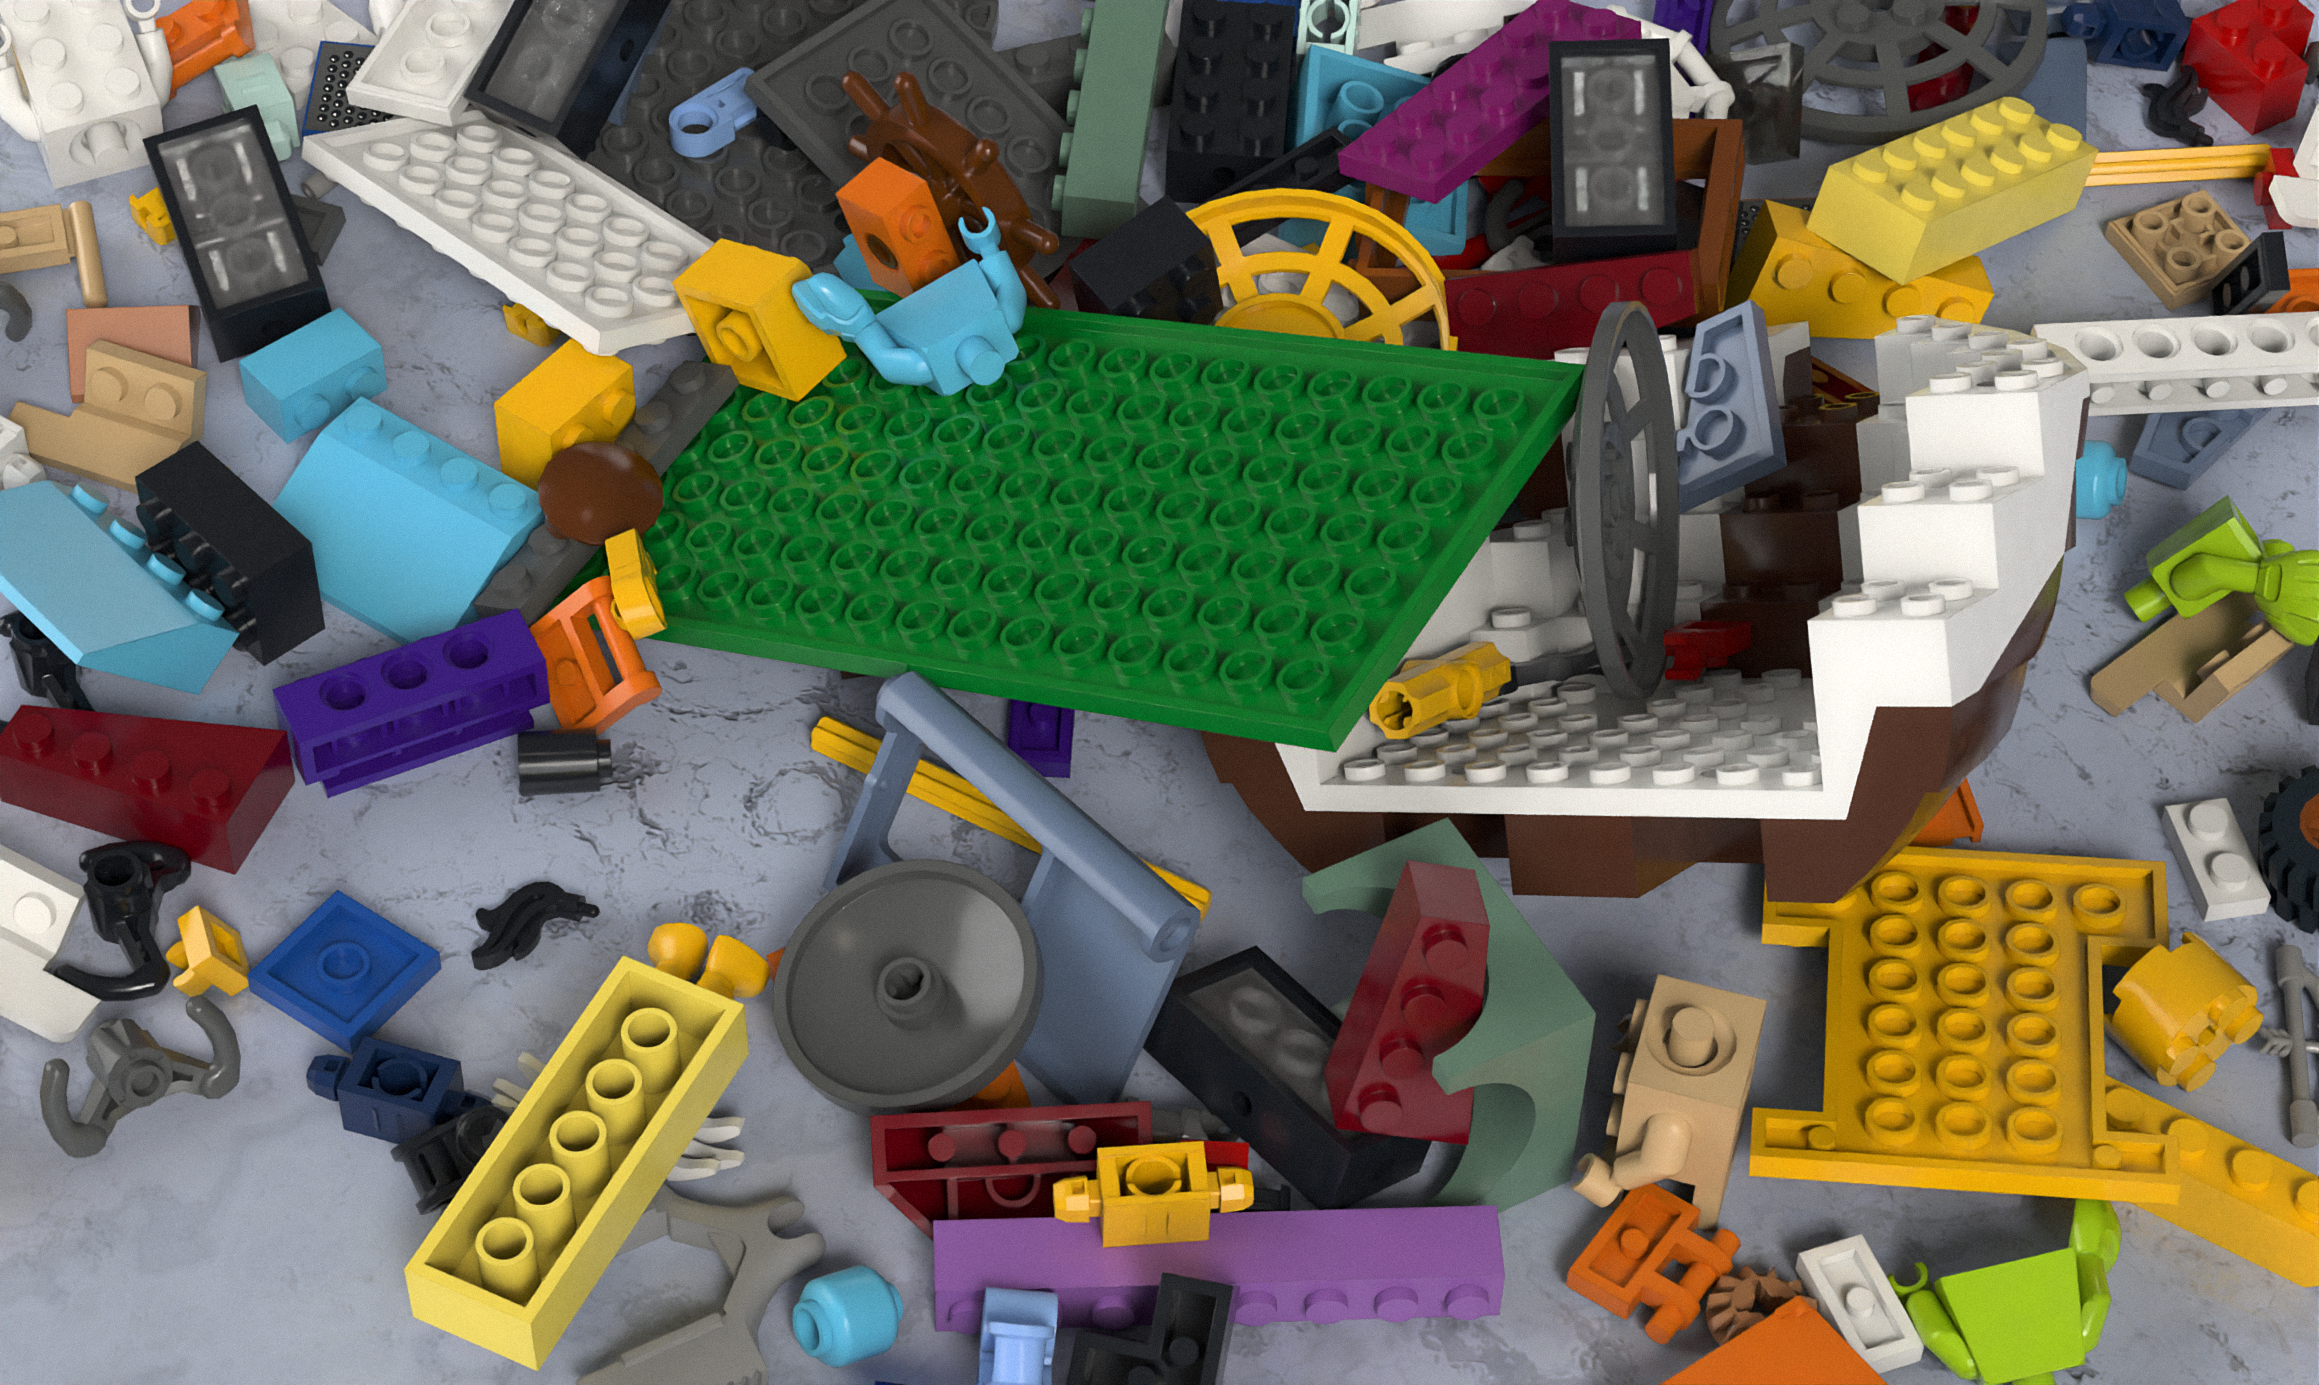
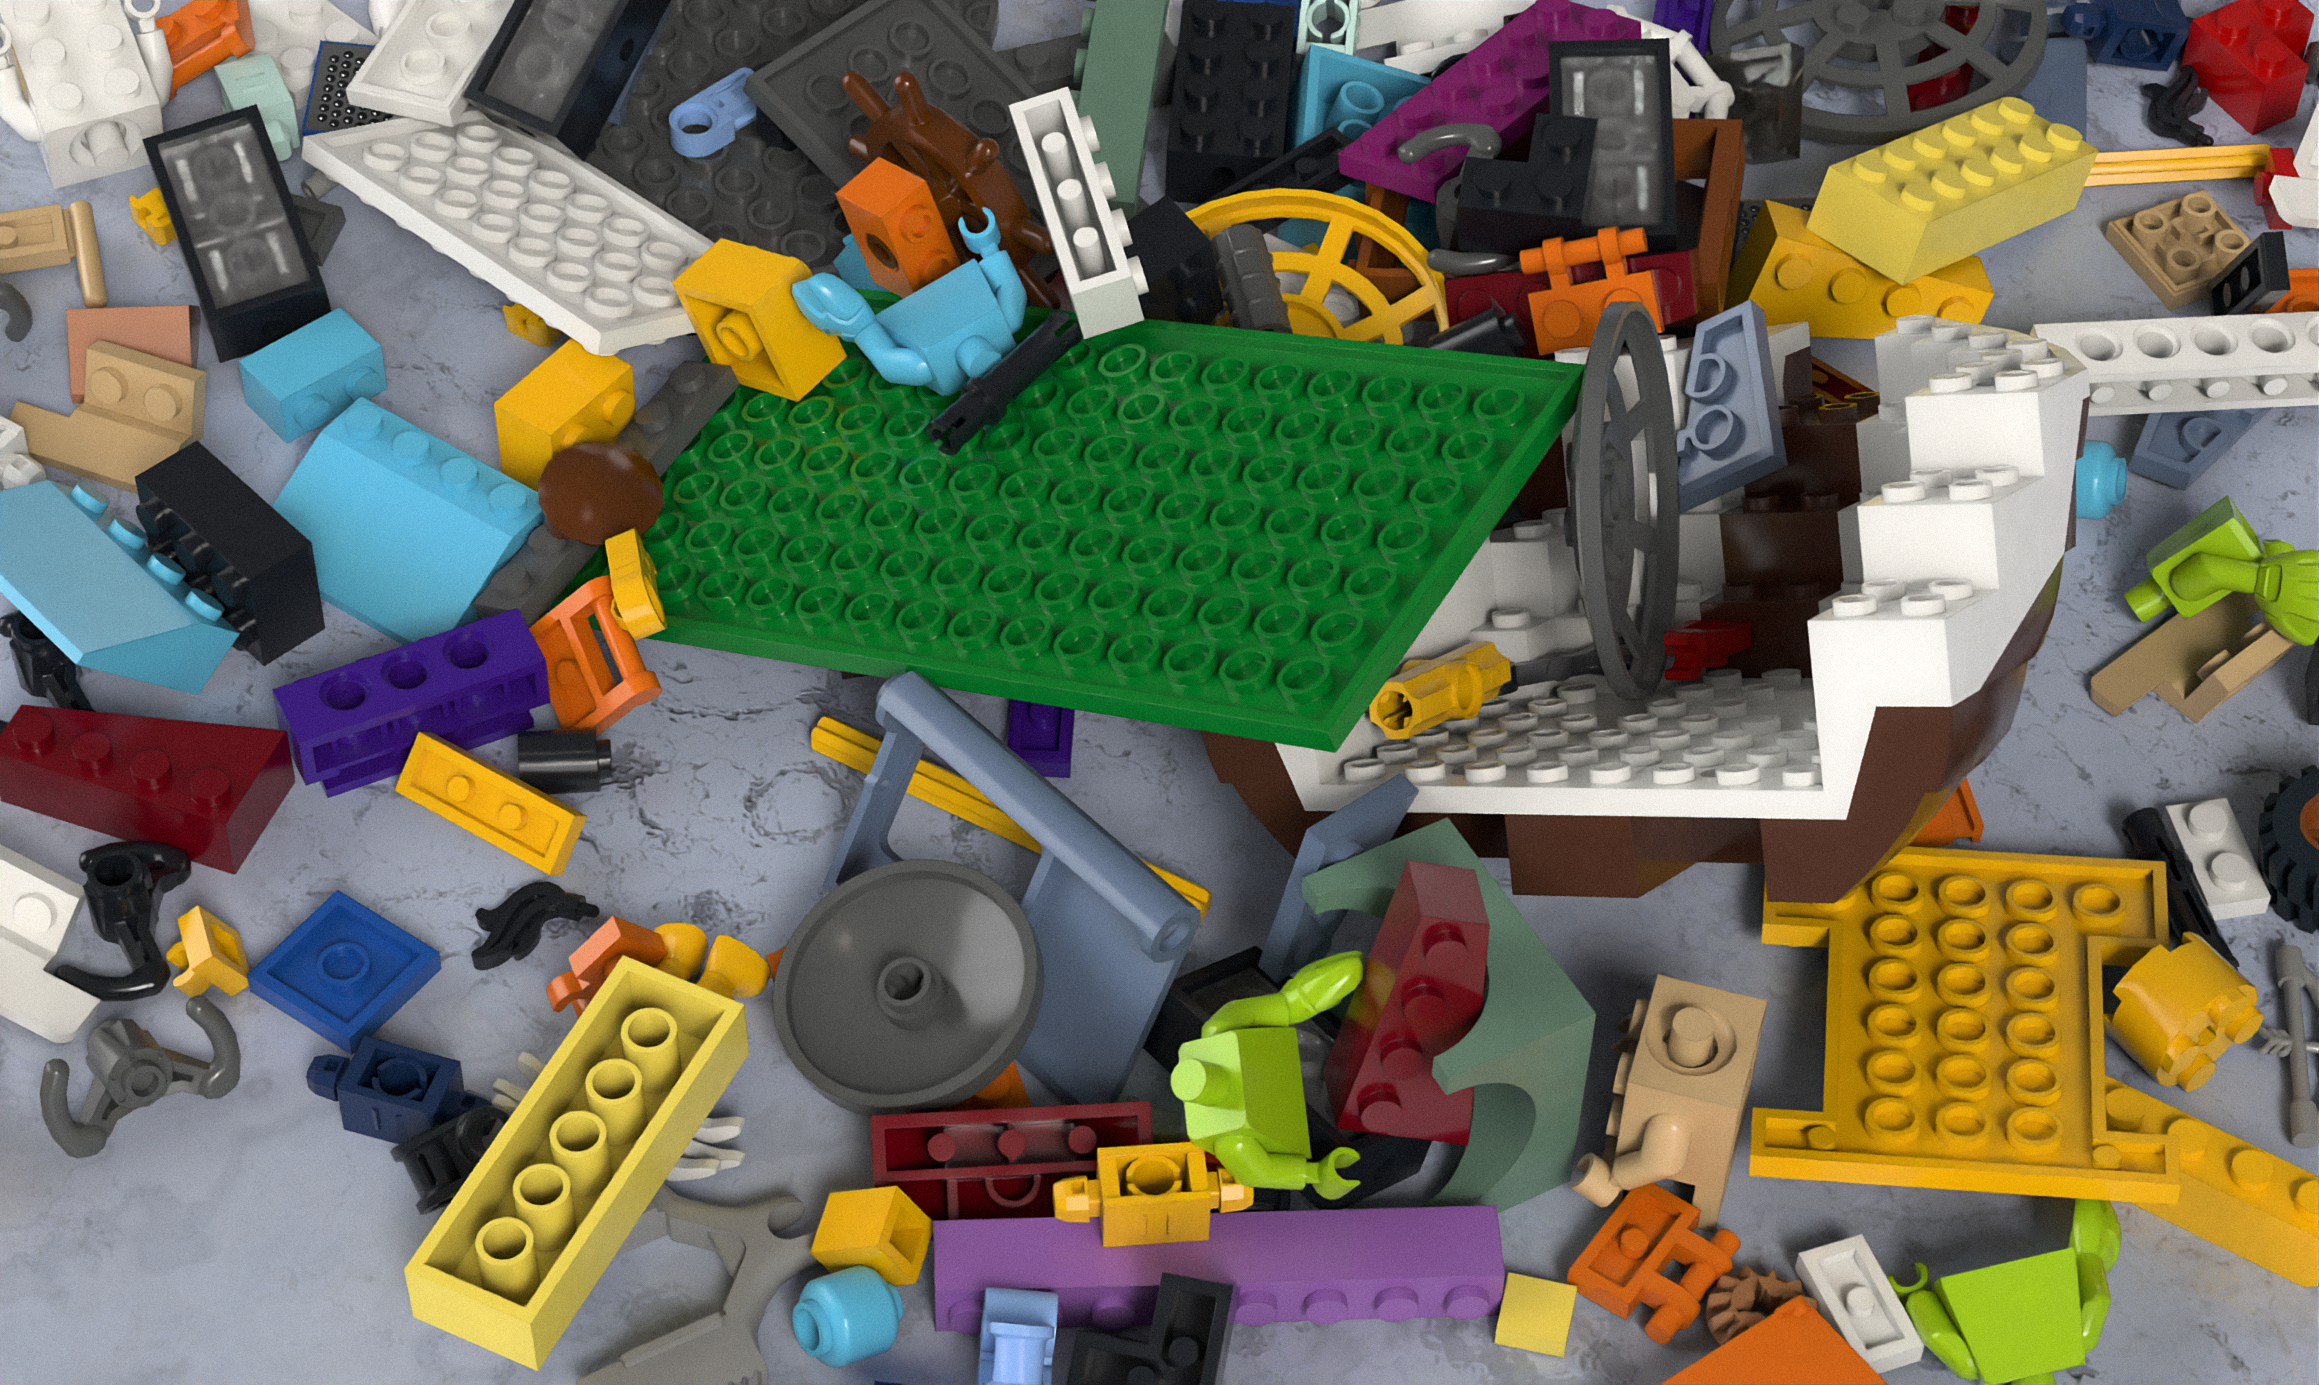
none -> yellow plate [394,732,587,875]
none -> orange plate [546,916,668,1019]
none -> yellow brick [810,1186,933,1286]
none -> black pin [926,310,1082,456]
none -> white brick [1009,87,1149,339]
none -> lime torso [1171,951,1364,1200]
none -> dark grey axle [1211,224,1293,334]
none -> sand blue wing [1258,774,1420,983]
none -> dark grey piece [1398,123,1520,275]
none -> black brick [1429,305,1530,358]
none -> black brick [1457,113,1598,256]
none -> light yellow tile [1494,1272,1578,1358]
none -> orange plate [1519,225,1665,356]
none -> black pin [2121,807,2240,970]

